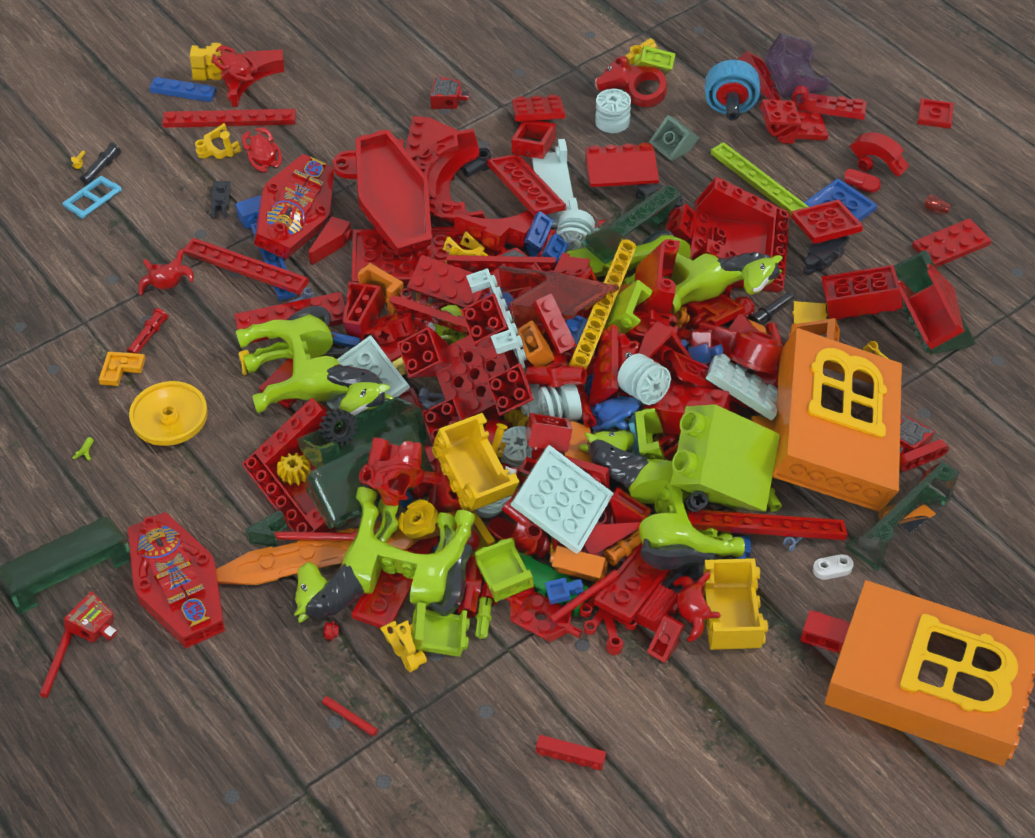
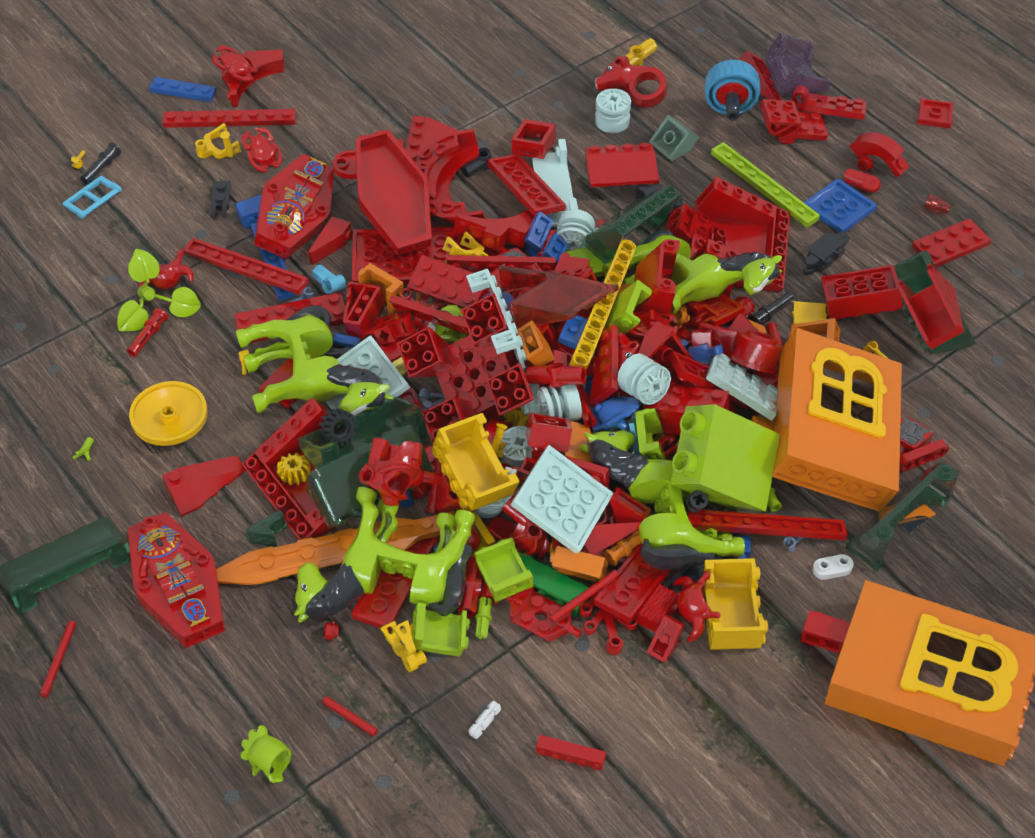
red torso [64,591,118,643] -> none
light orange plate [99,351,146,386] -> none
yellow hips [190,43,223,81] -> none
red piece [273,529,358,541] -> none
yellow plate [398,500,438,539] -> none
torso [430,76,470,109] -> none
red plate [512,95,565,121] -> none
plate [533,293,577,355] -> none
blue plate [545,578,583,604] -> none
lime panel [633,45,675,76] -> none
red plate [791,200,863,244] -> none
none -> lime plant [117,249,201,331]
none -> red wedge [162,455,245,517]
none -> lime piece [241,725,291,783]
none -> medium azure piece [311,265,346,294]
none -> white axle [469,701,501,739]

